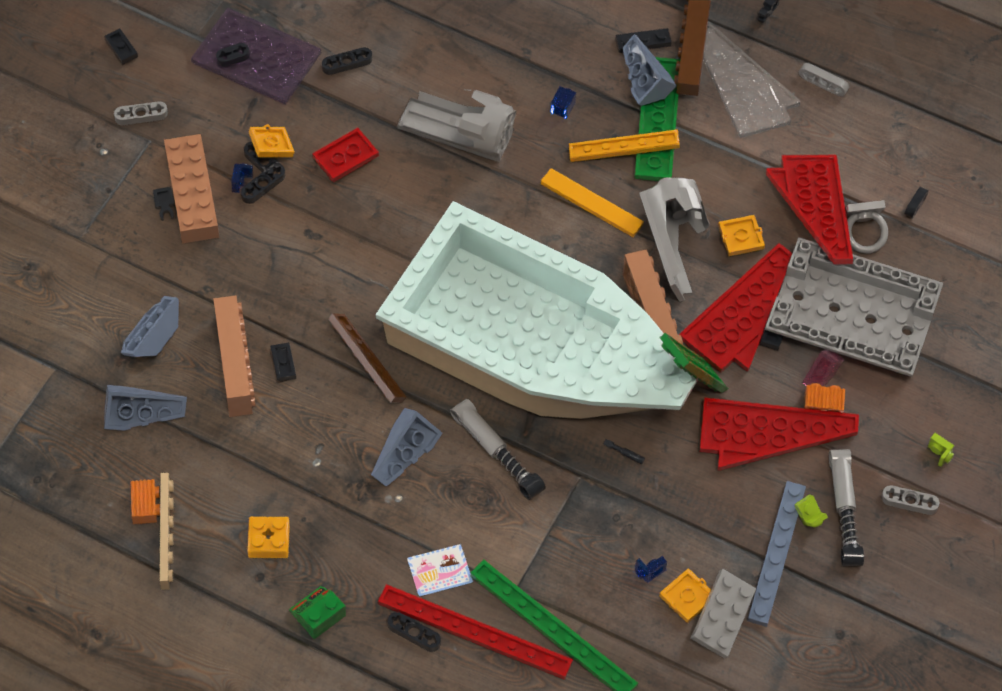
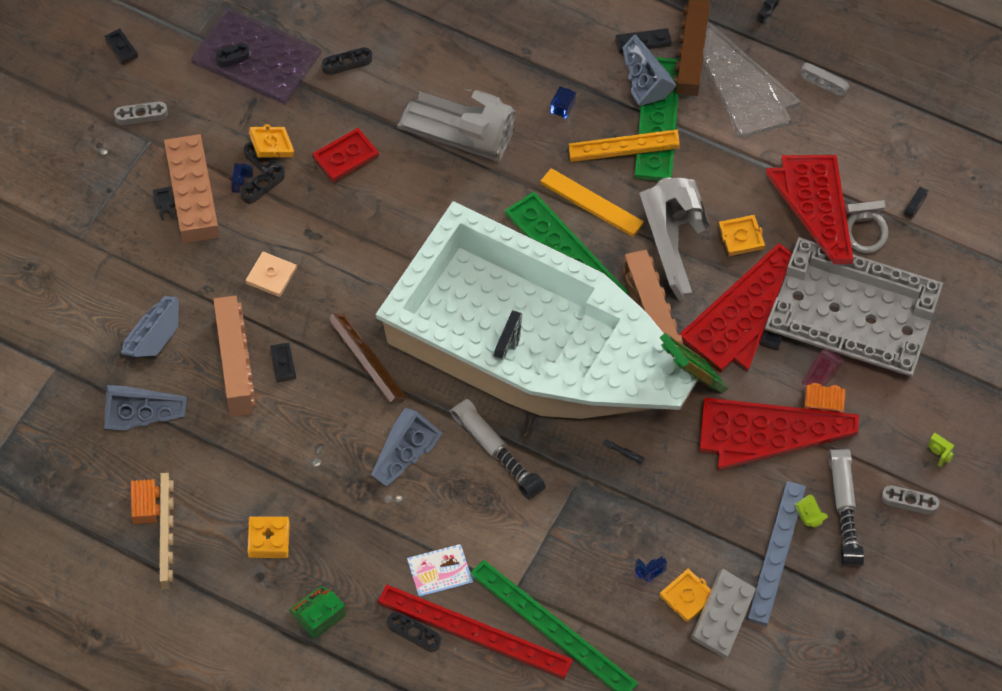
none -> light nougat plate [246,252,297,297]
none -> black beam [493,310,522,360]
none -> green plate [505,192,628,295]

